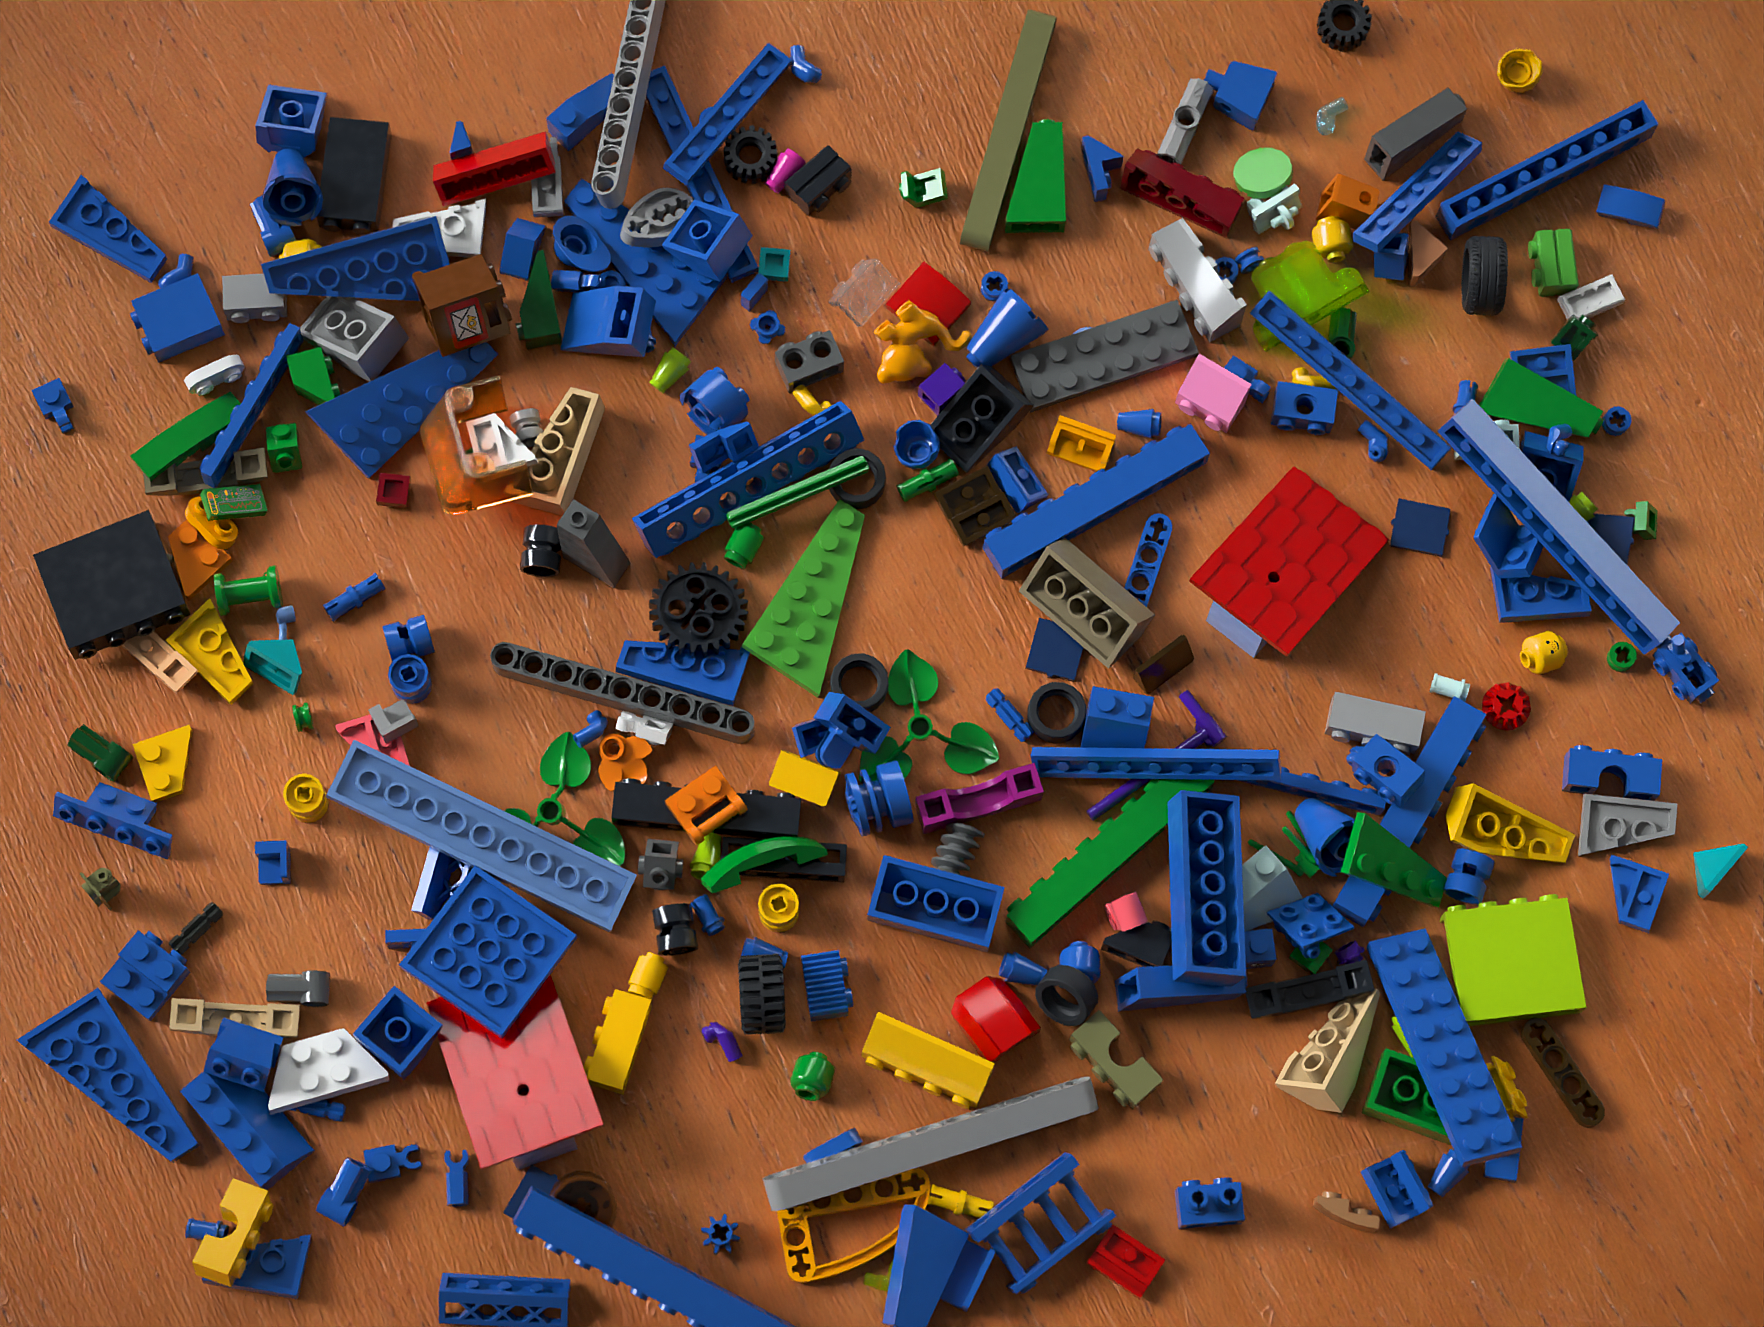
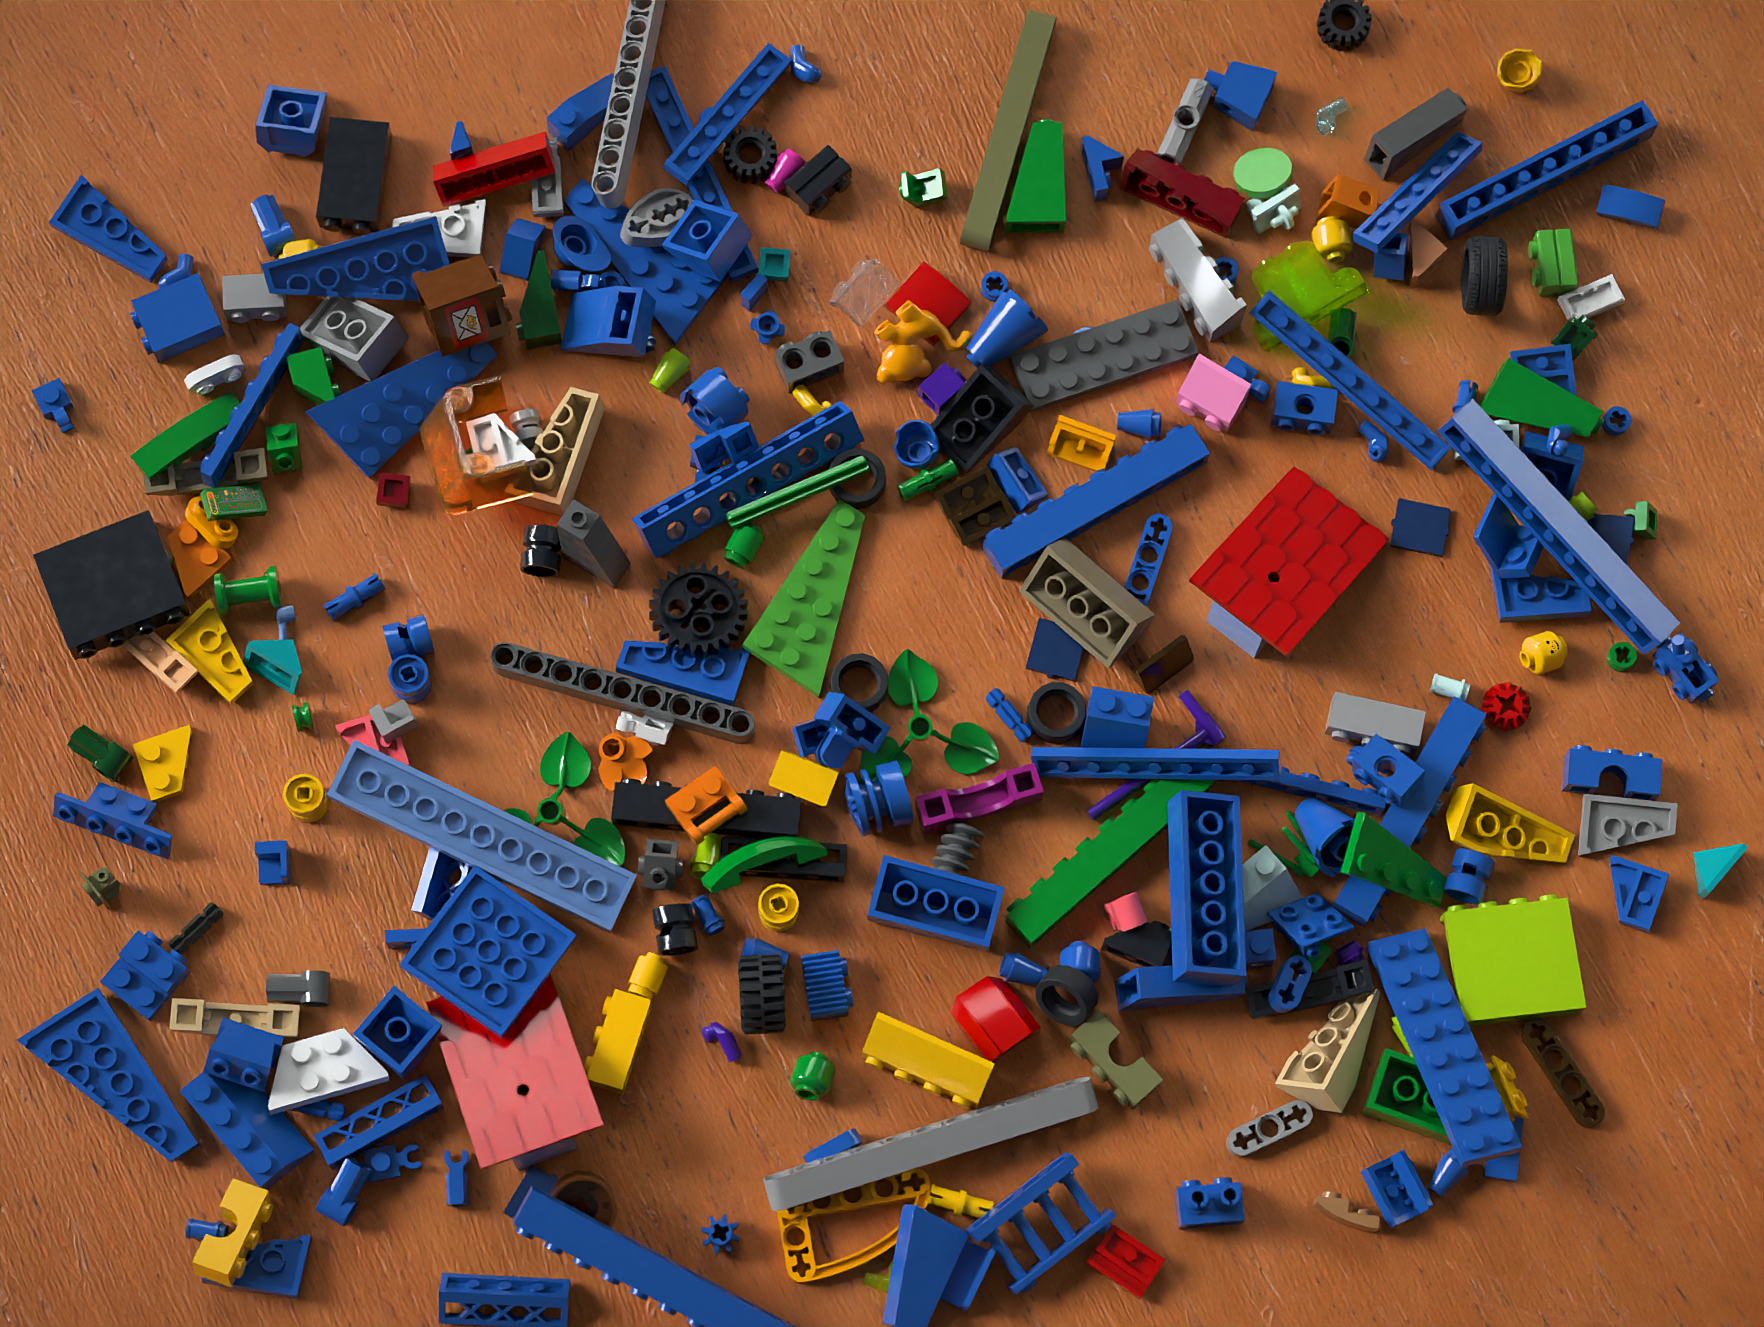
blue cone [262,148,323,226] -> none
blue arm [573,710,608,748] -> none
blue bush [1235,247,1265,274] -> none
none -> blue fence [314,1074,444,1170]
none -> light grey beam [1226,1100,1312,1158]
none -> blue beam [1268,955,1312,1013]

